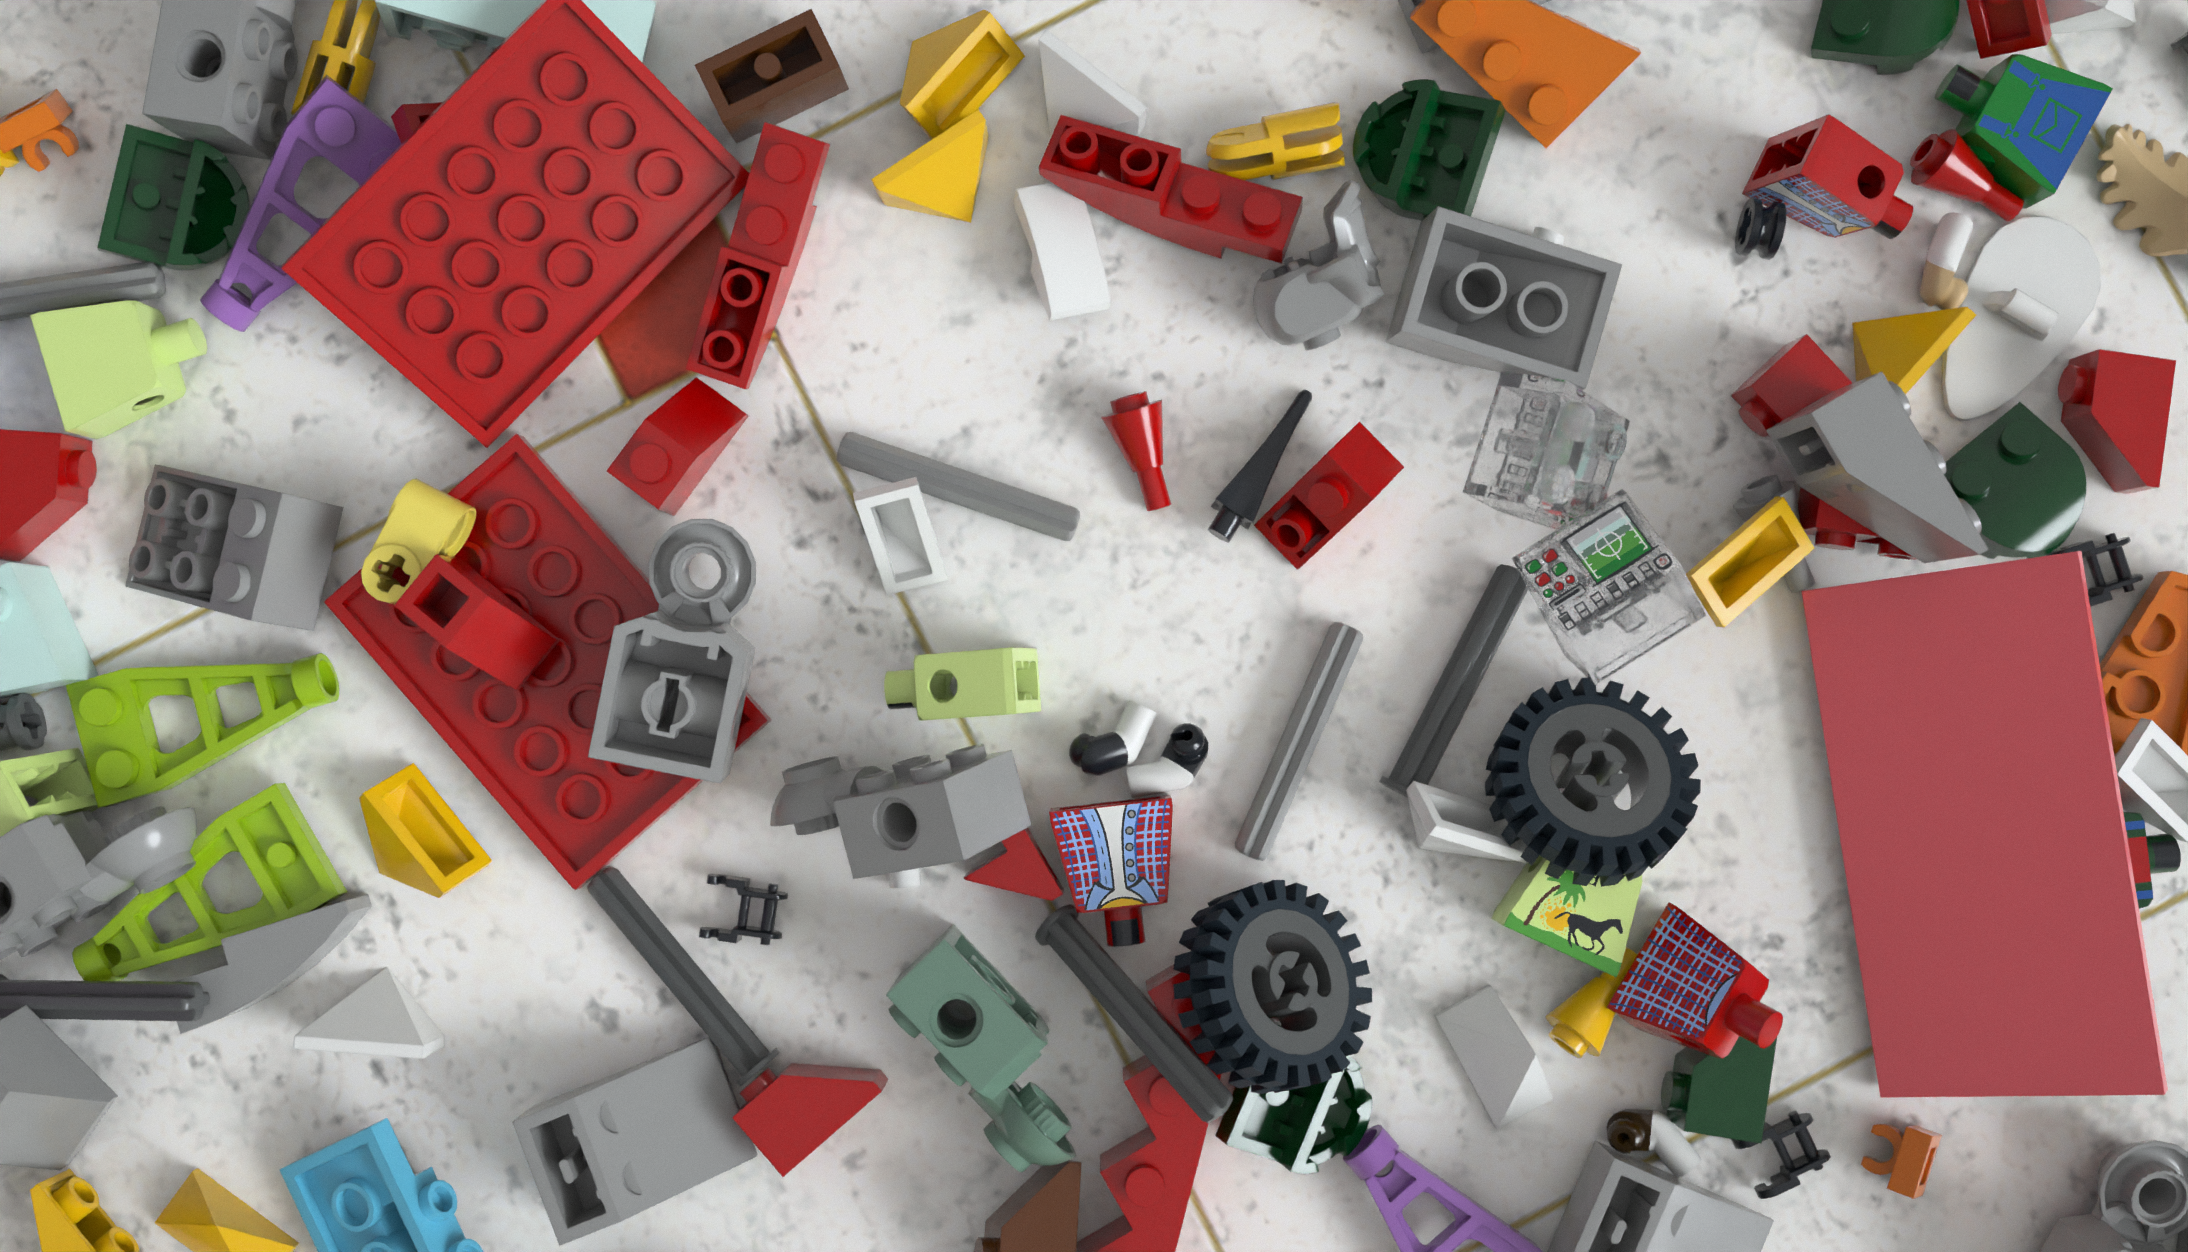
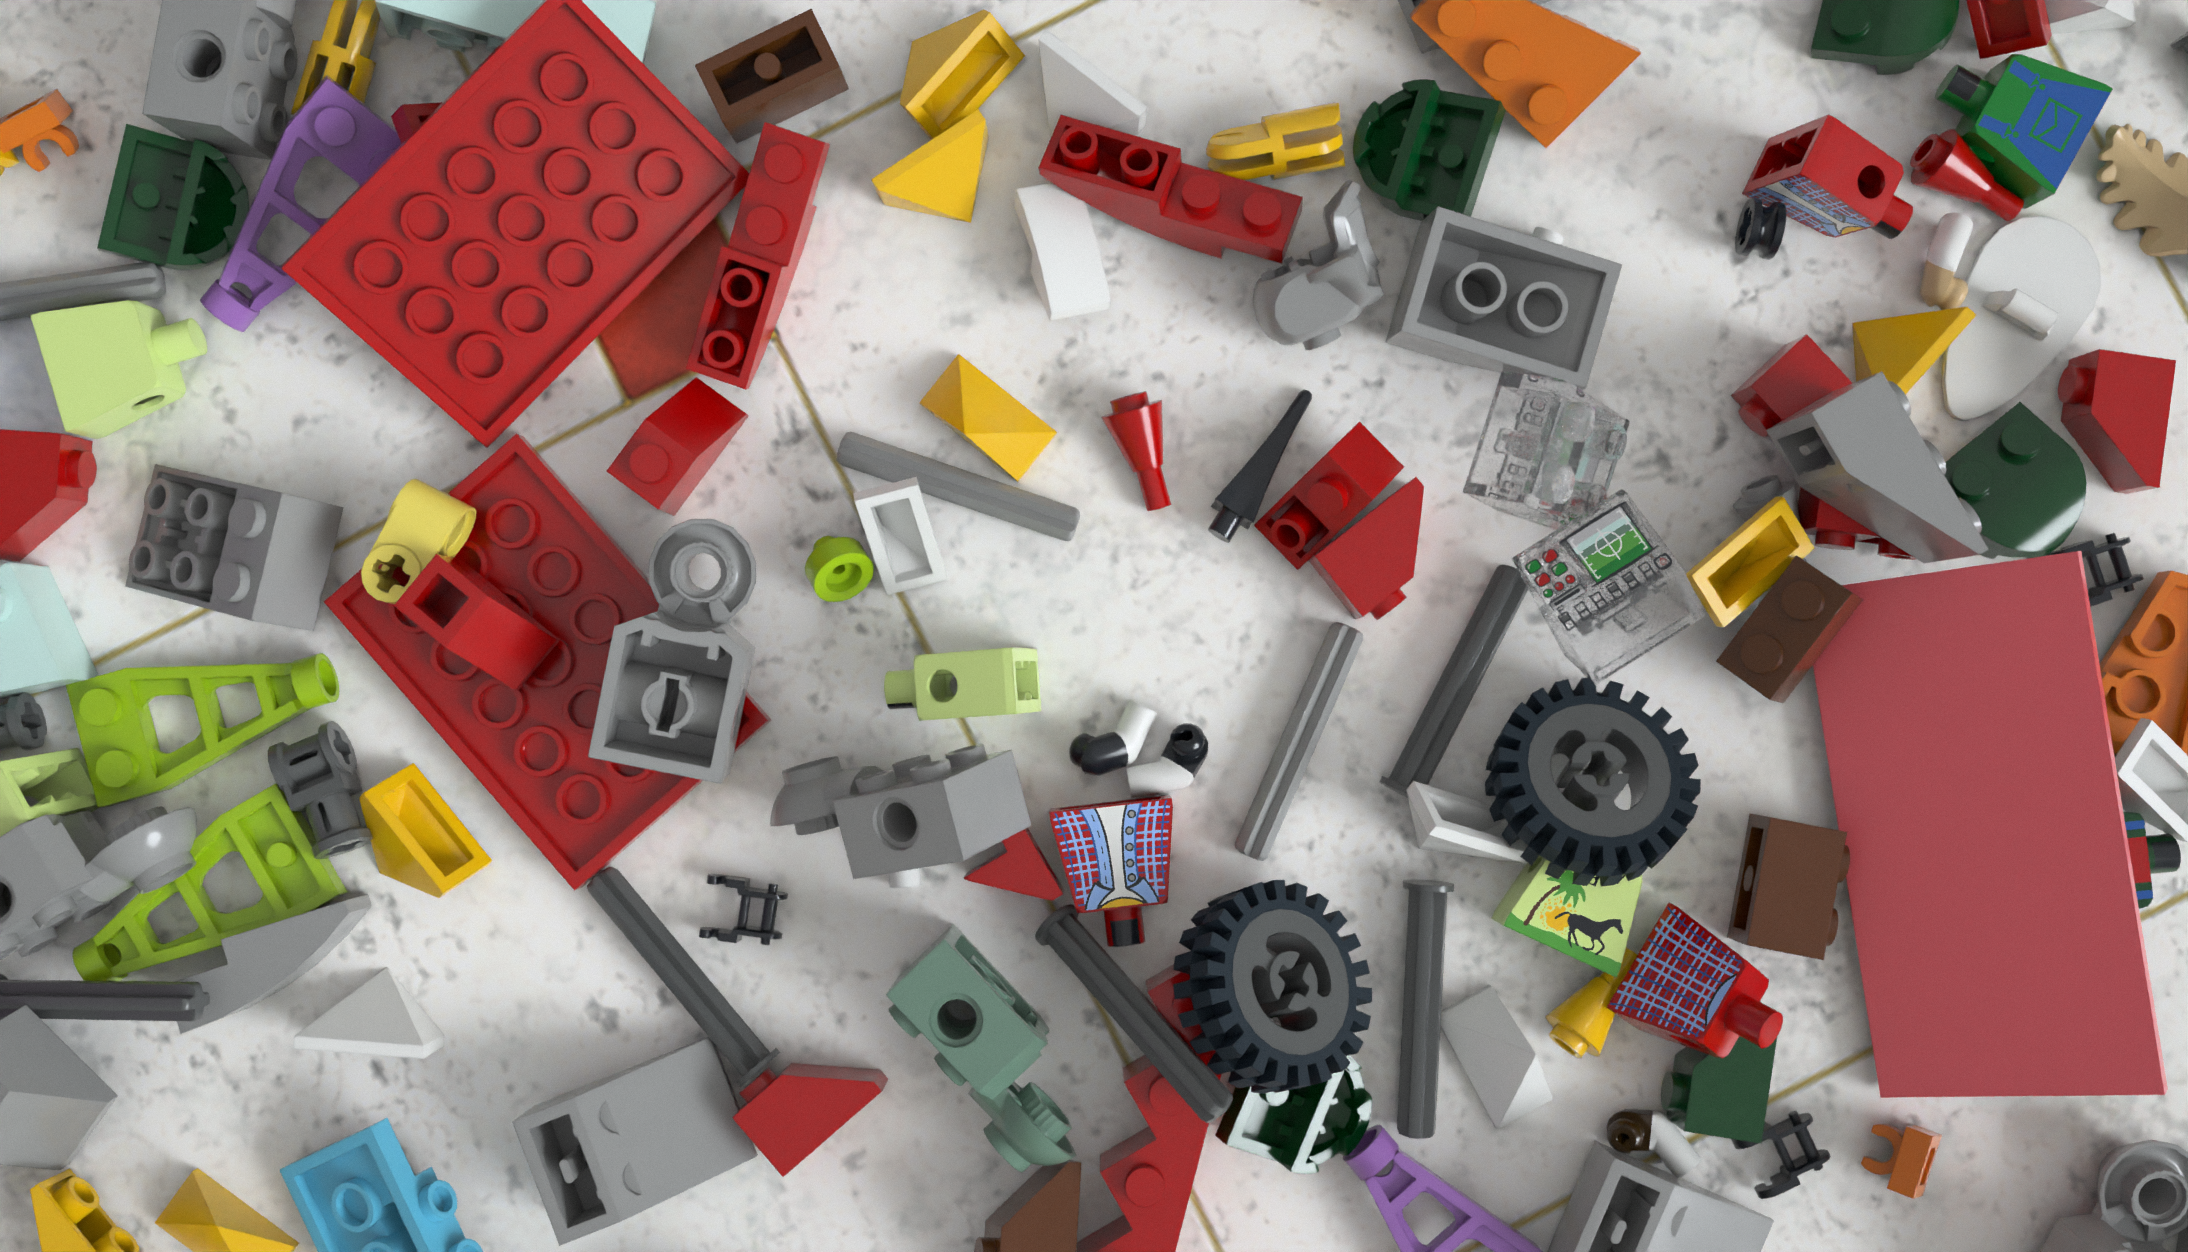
none -> dark grey connector [268,721,373,859]
none -> lime tile [805,536,874,602]
none -> yellow slope [919,354,1057,482]
none -> red slope [1308,477,1424,620]
none -> dark grey axle [1397,879,1454,1139]
none -> reddish brown brick [1716,555,1863,703]
none -> reddish brown brick [1727,813,1850,960]

